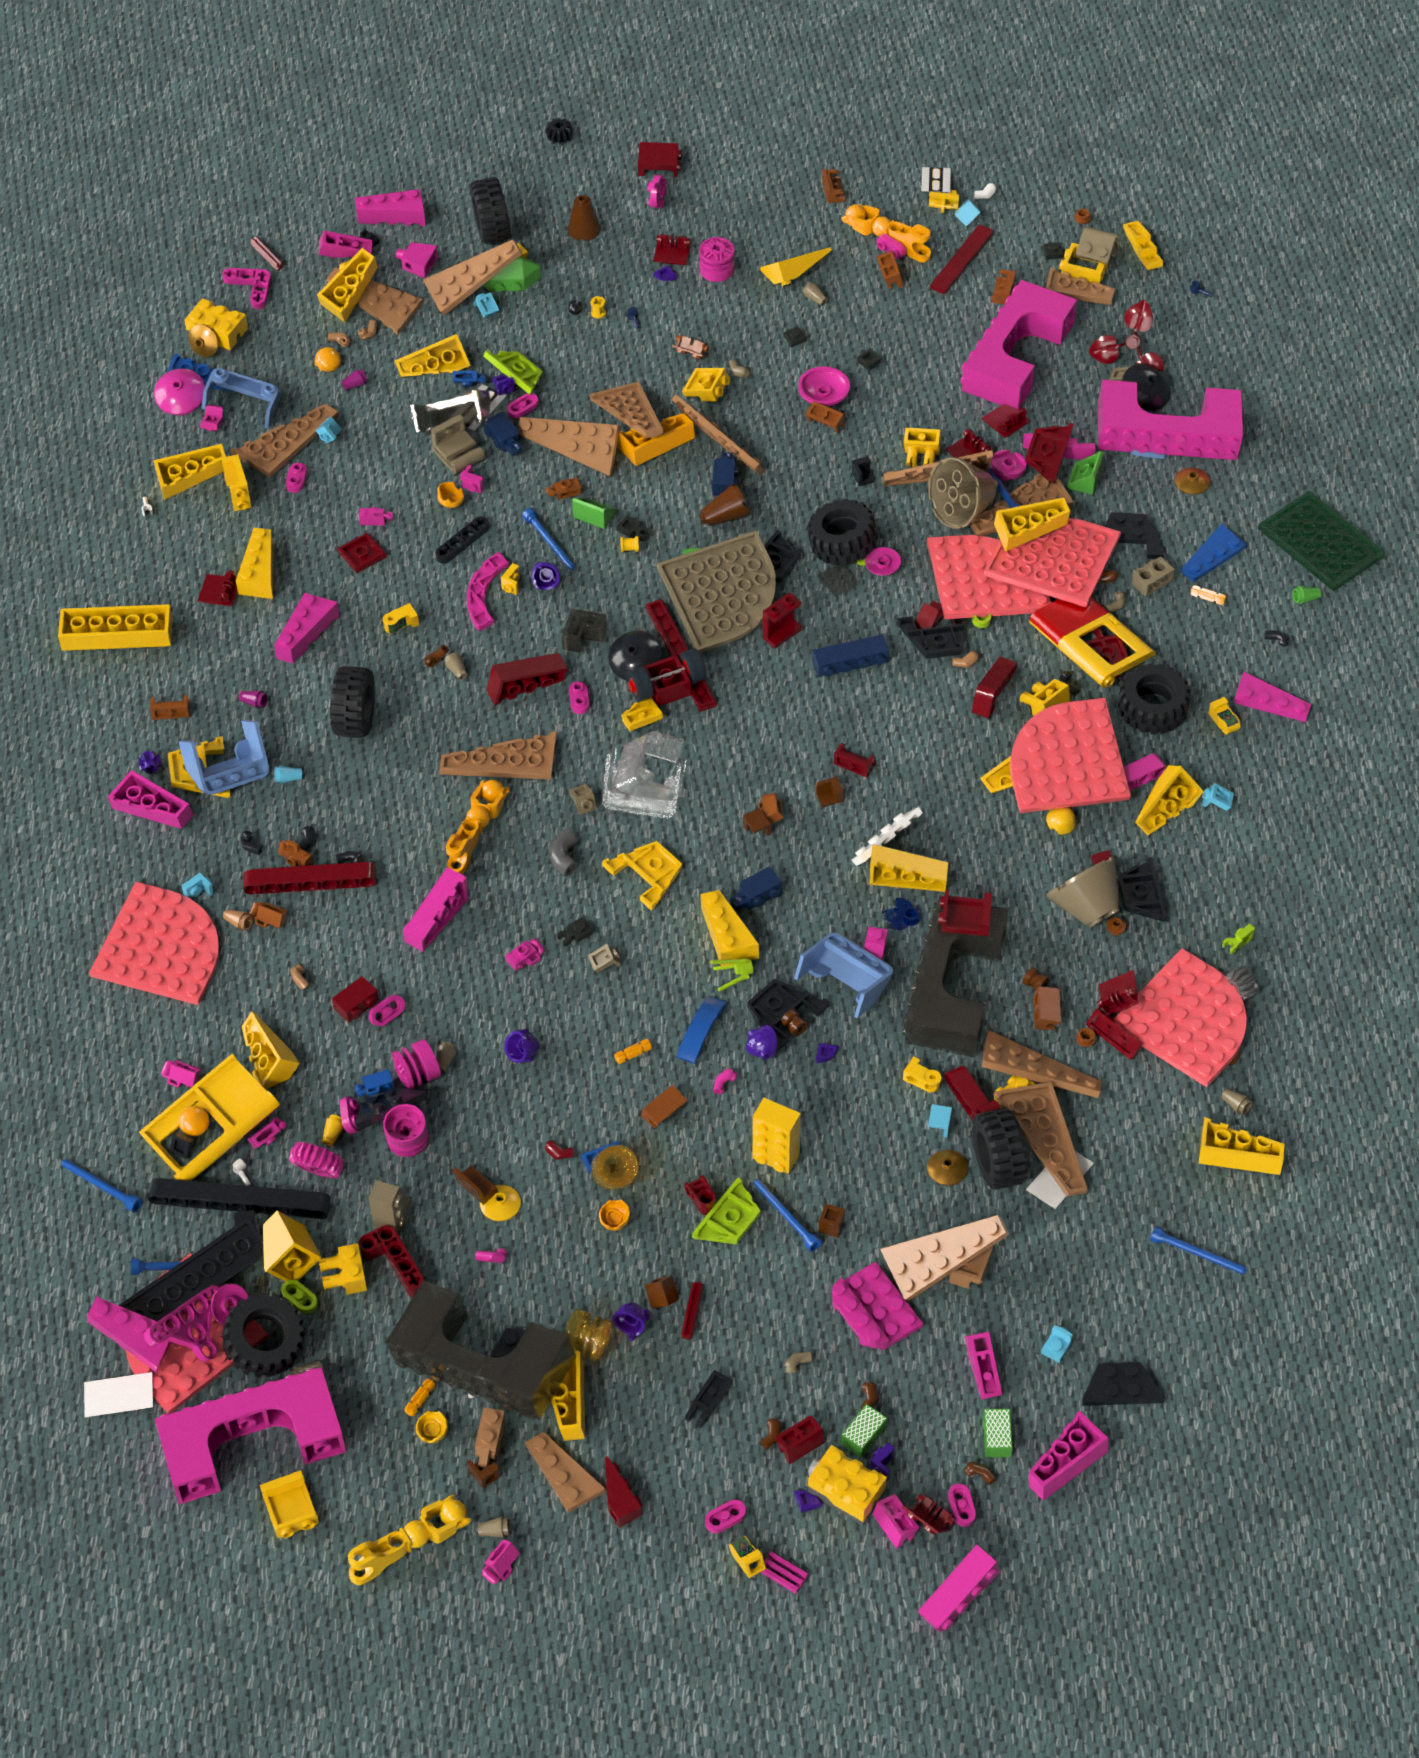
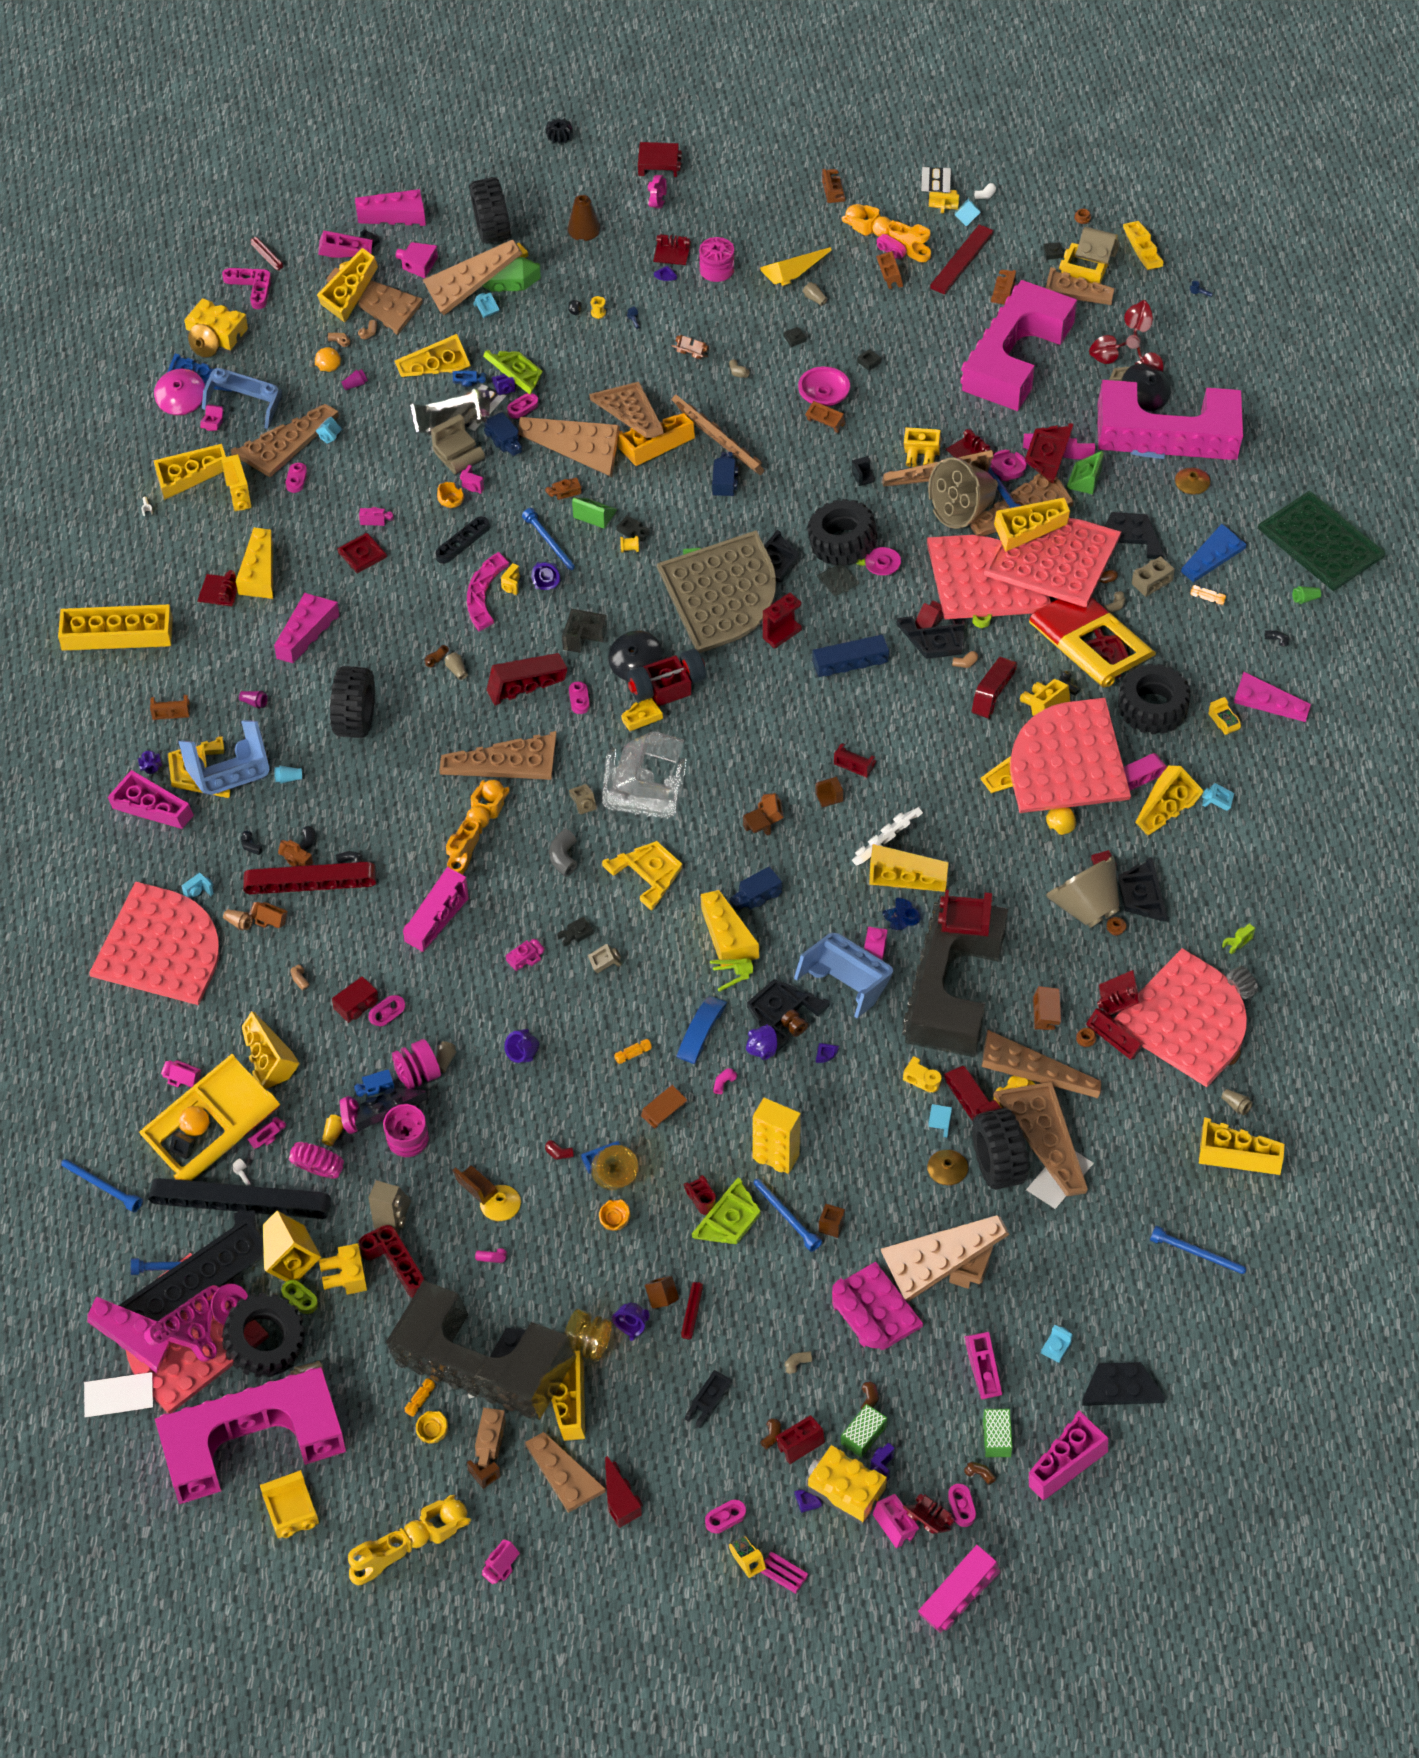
yellow leg [383,603,419,634] -> none
dark tan cone [478,1516,511,1538] -> none
dark red tile [645,599,717,712] -> none
yellow plate [682,368,730,402] -> none
reddish brown cone [699,483,750,526] -> none
dark red hinge [981,404,1030,438] -> none
reddish brown wheel [1022,967,1050,991] -> none

